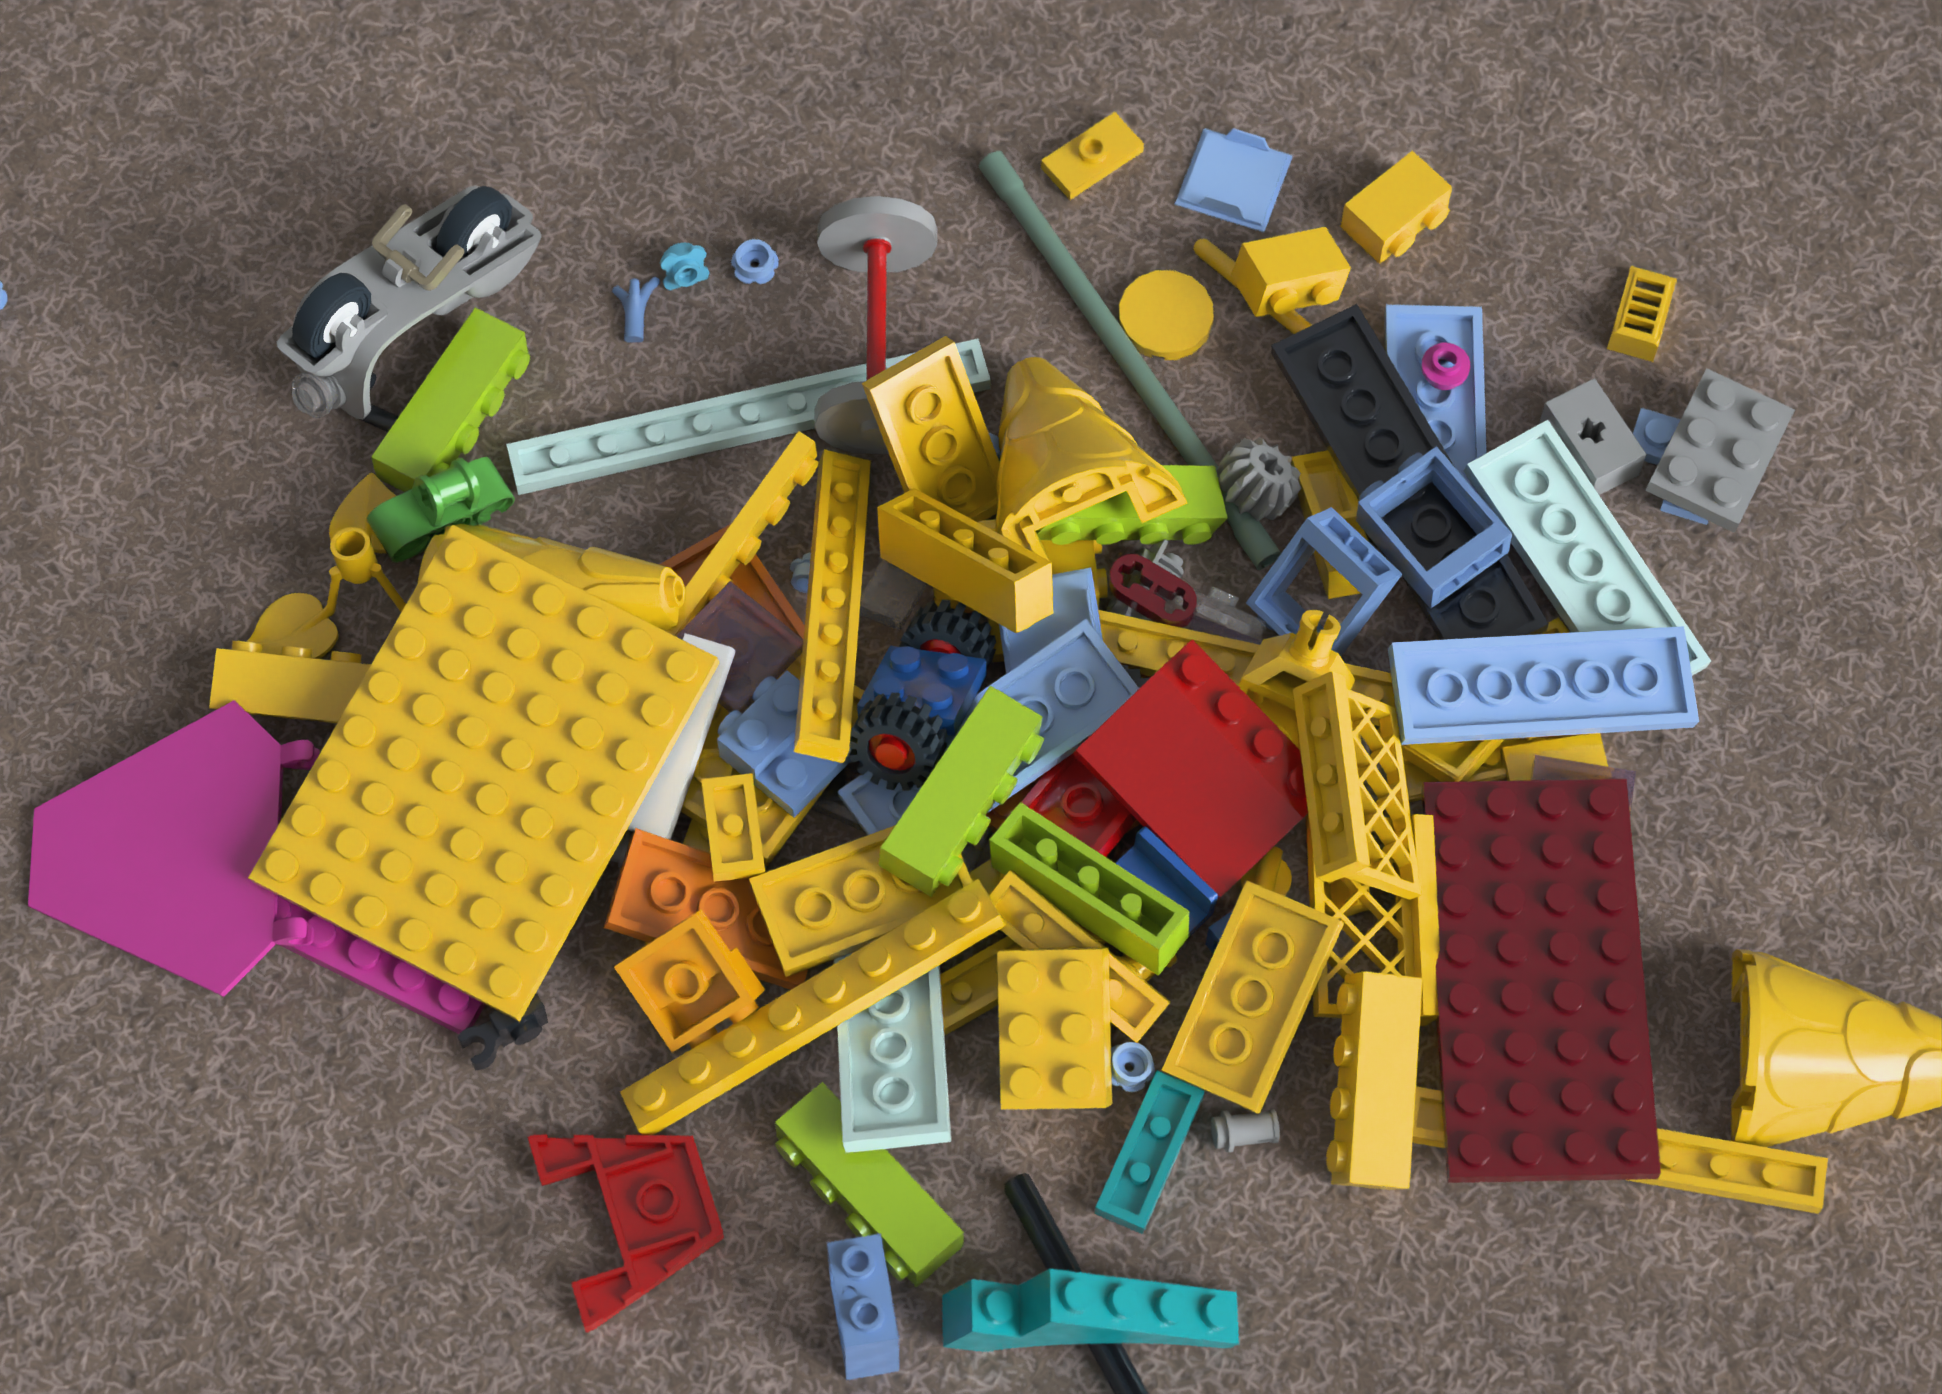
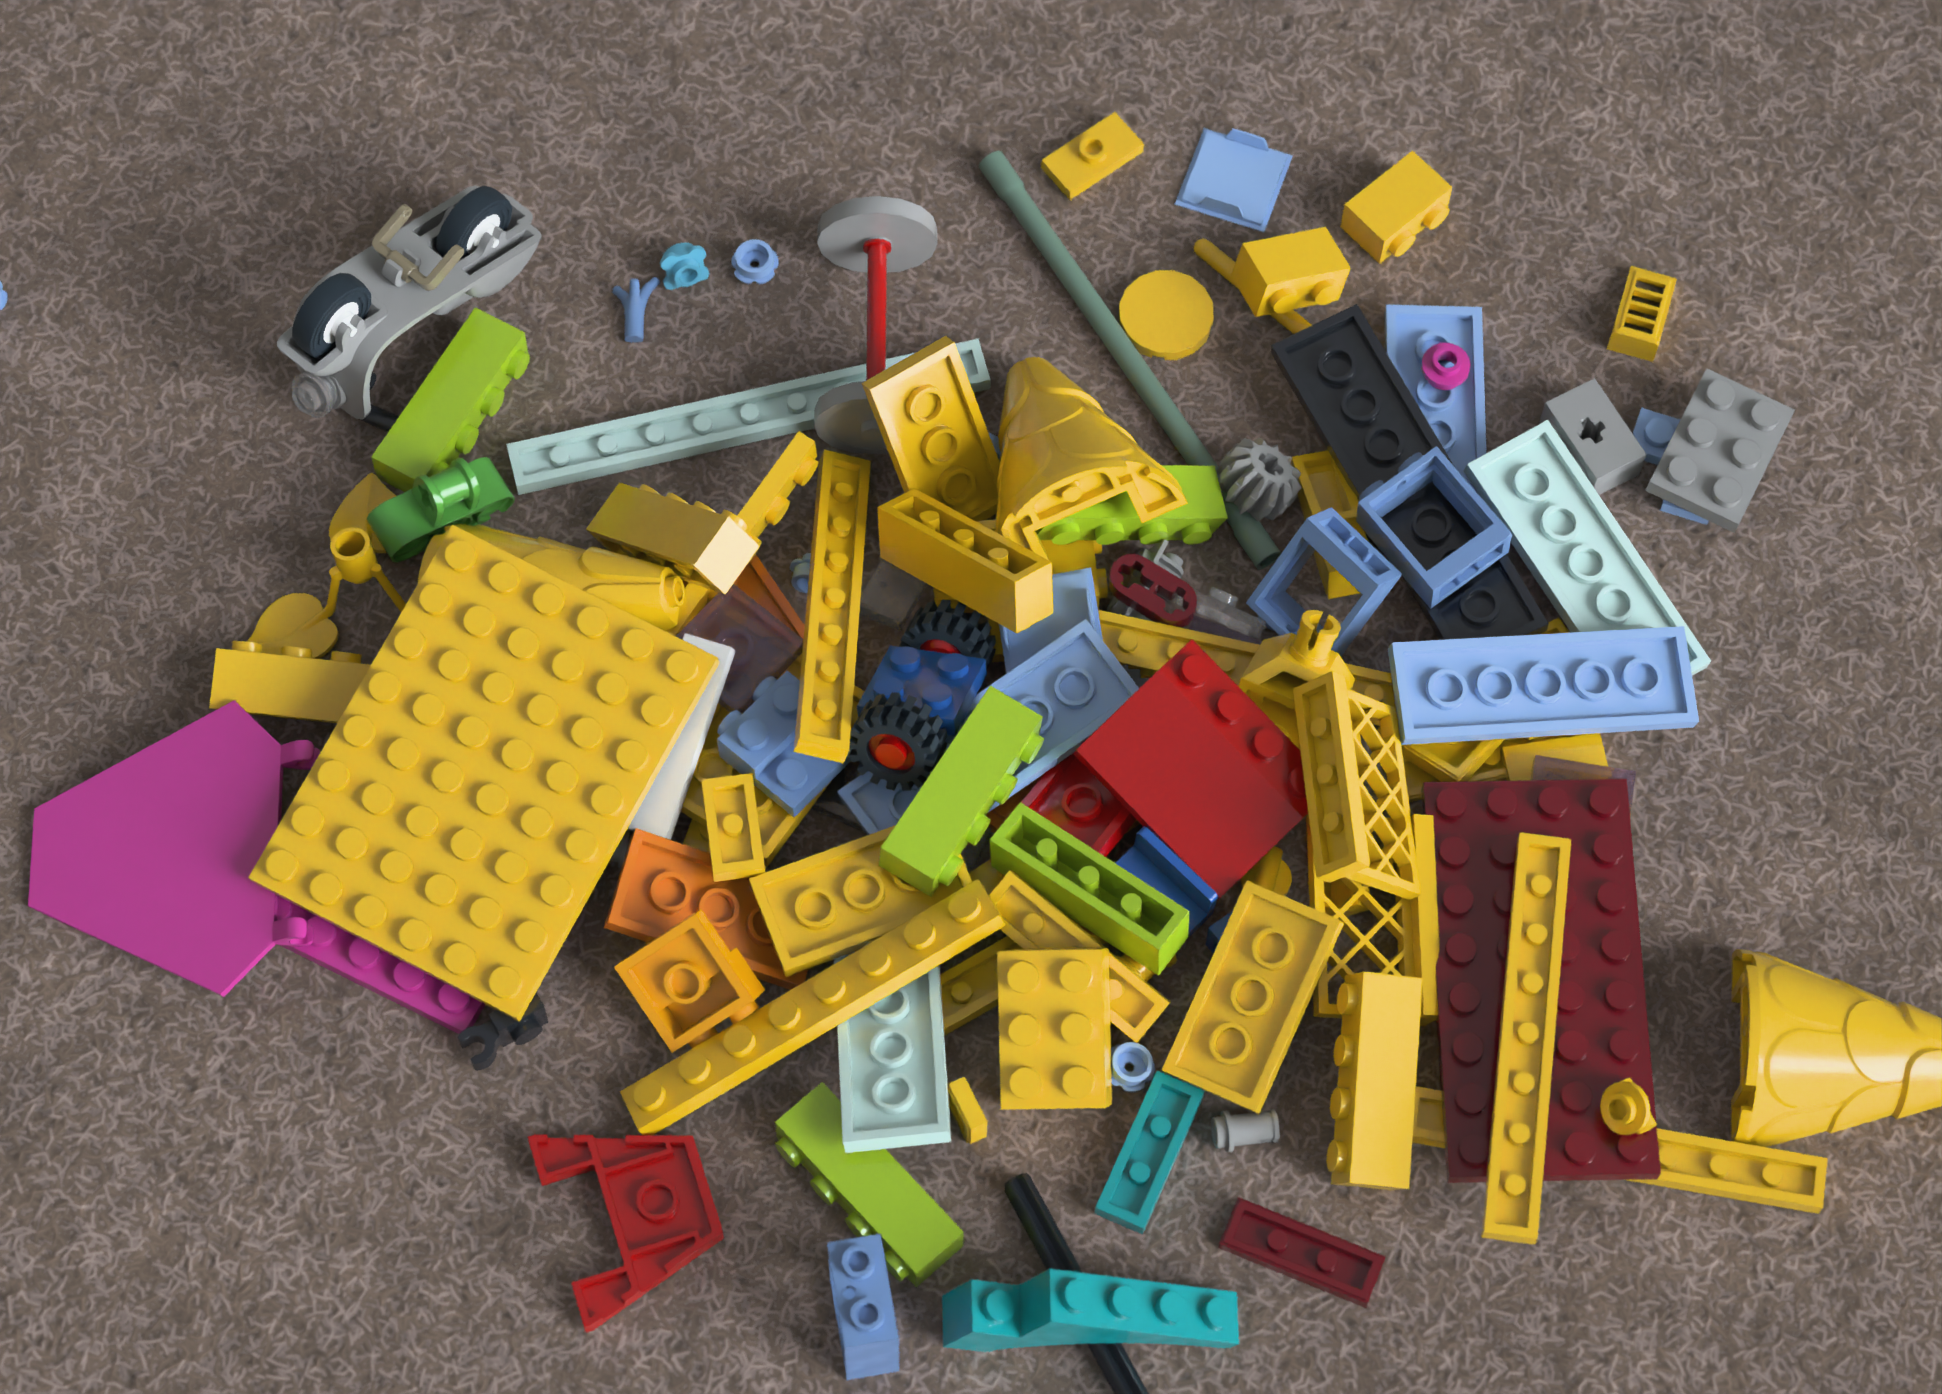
none -> yellow brick [586,482,759,595]
none -> yellow tile [948,1076,988,1144]
none -> dark red tile [1218,1197,1386,1308]
none -> yellow plate [1481,832,1571,1245]
none -> yellow plate [1600,1078,1657,1135]

